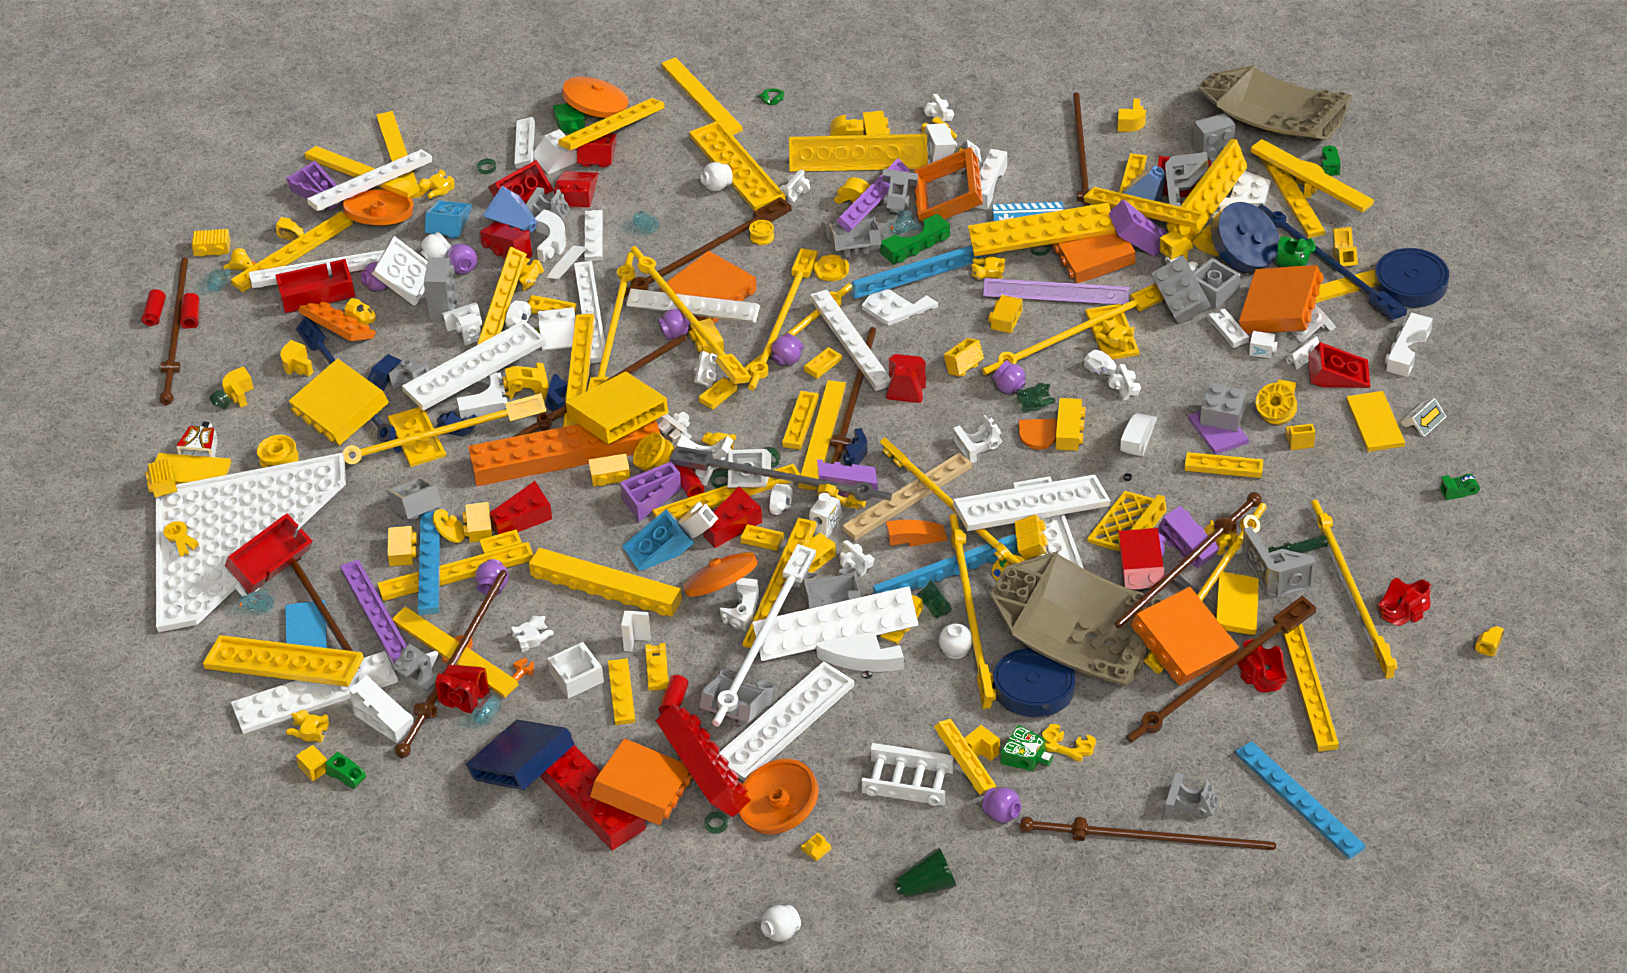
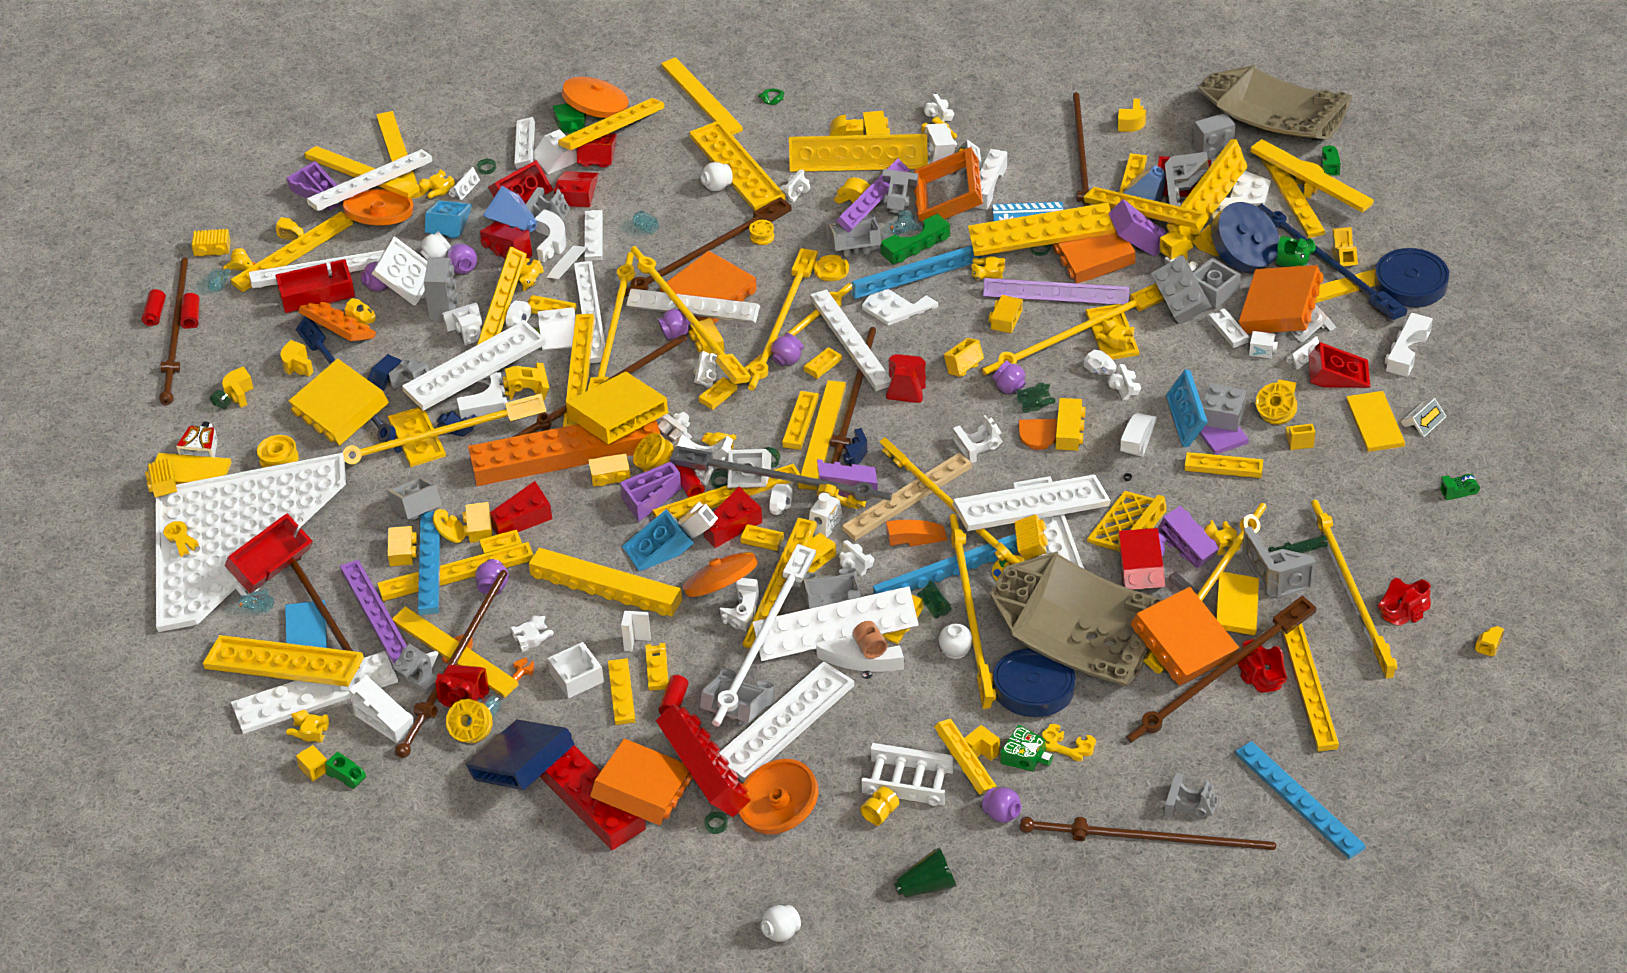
dark blue slope [546,374,566,412] -> none
yellow tile [801,833,831,861] -> none
reddish brown bar [1115,492,1262,629] -> none
none -> yellow wheel [446,699,493,743]
none -> white hinge [449,167,480,200]
none -> nougat wheel [852,621,888,659]
none -> yellow wheel [860,786,900,826]
none -> dark azure tile [1166,369,1208,447]

